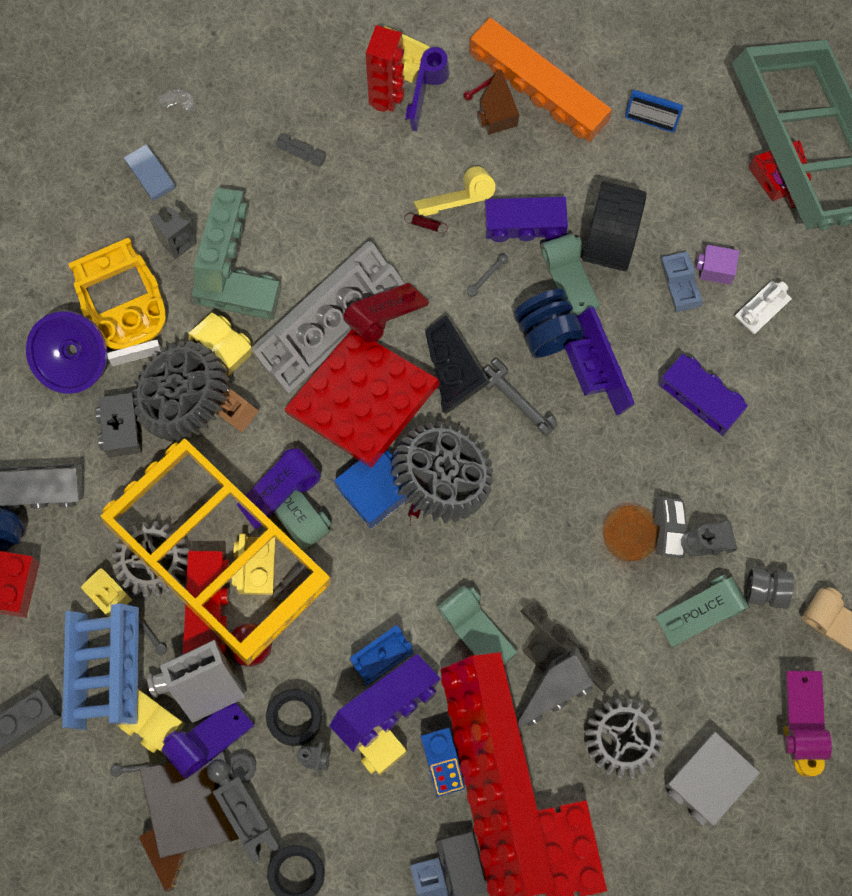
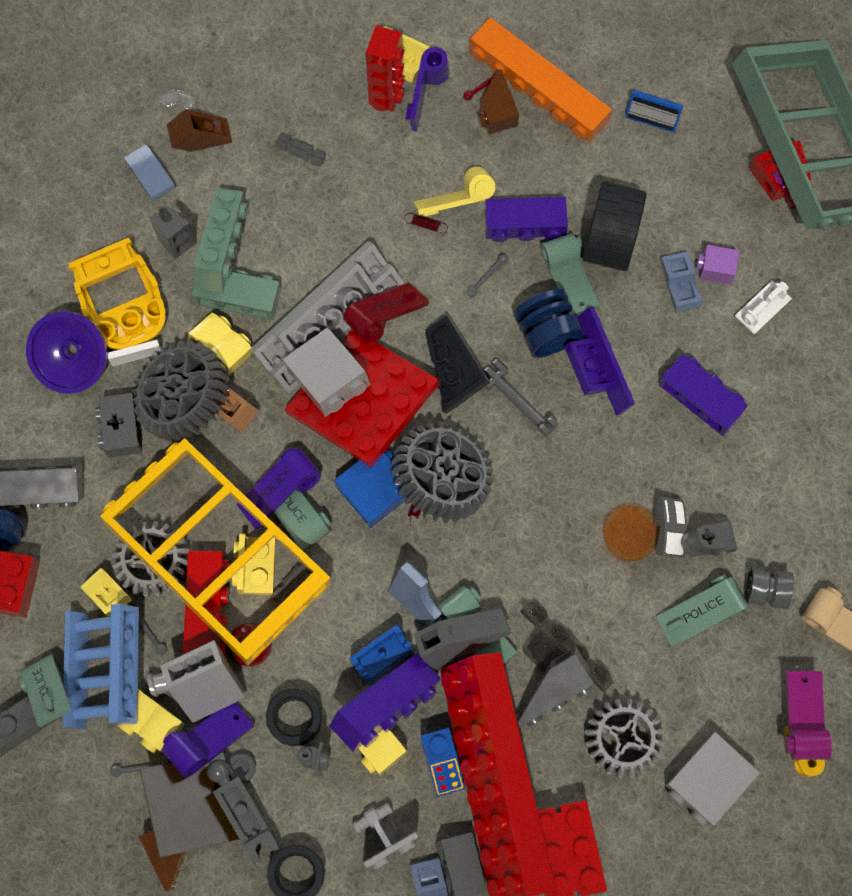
none -> sand green door [18,654,72,727]
none -> reddish brown slope [167,109,232,152]
none -> light grey brick [283,327,371,417]
none -> light grey plate [352,802,419,871]
none -> sand blue tile [388,562,442,628]
none -> dark grey slope [413,608,511,671]

